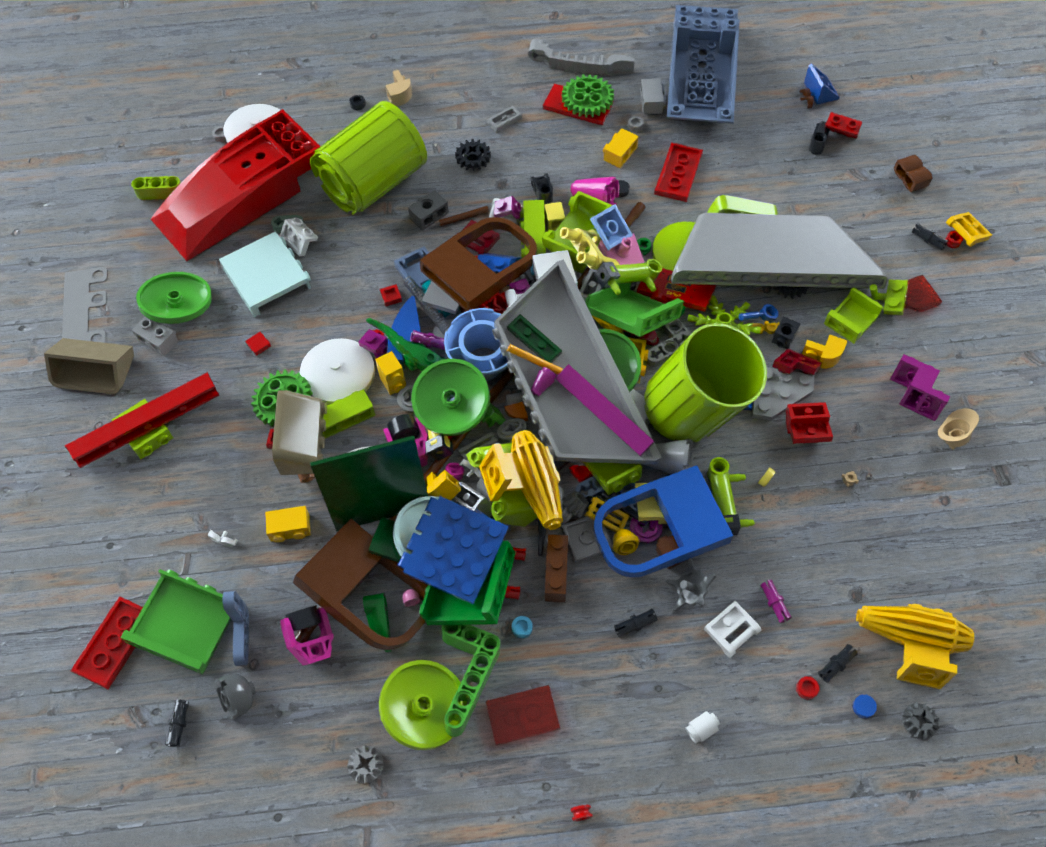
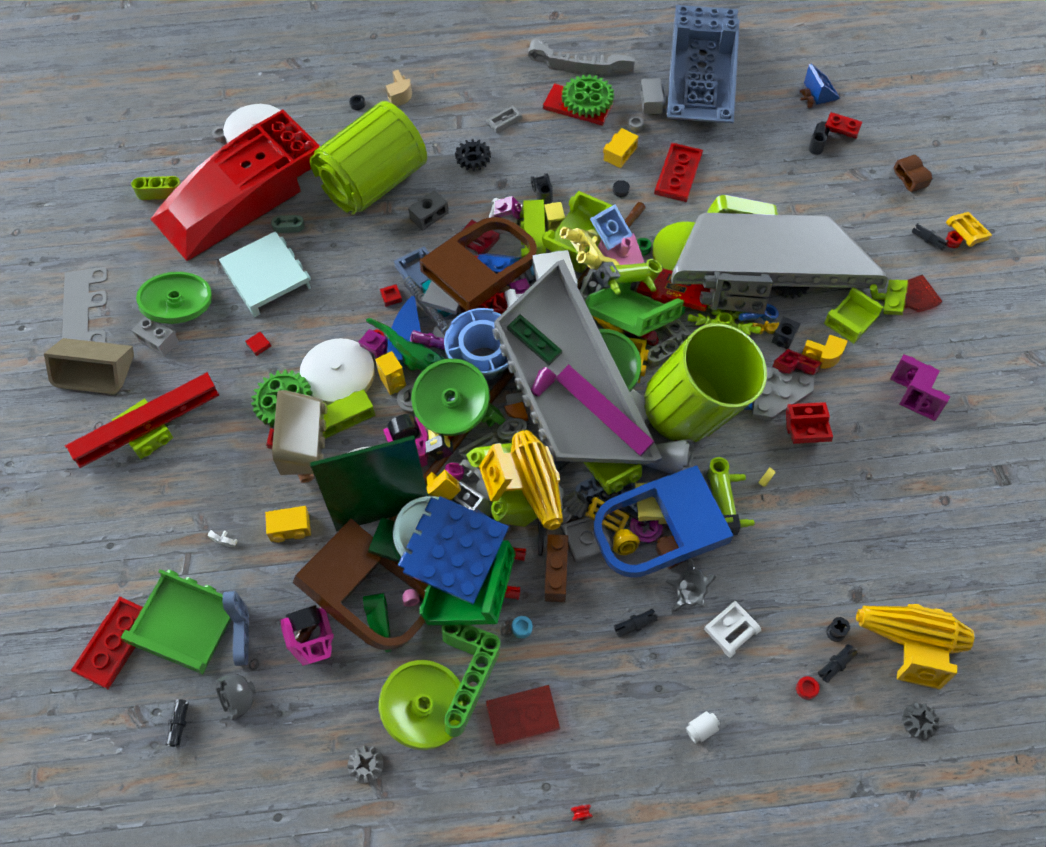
white bracket [279,218,318,257] -> none
reddish brown bar [439,206,489,226] -> none
light orange bar [507,344,563,375] -> none
red tile [569,465,593,483] -> none
dark pink cone [570,177,620,205] -> none
magenta pin [760,580,792,623] -> none
tan piece [841,471,859,487] -> none
blue tile [852,694,877,718] -> none
tan piece [938,408,979,450] -> none
none -> dark grey hips [699,271,773,314]
none -> black bush [826,617,850,642]

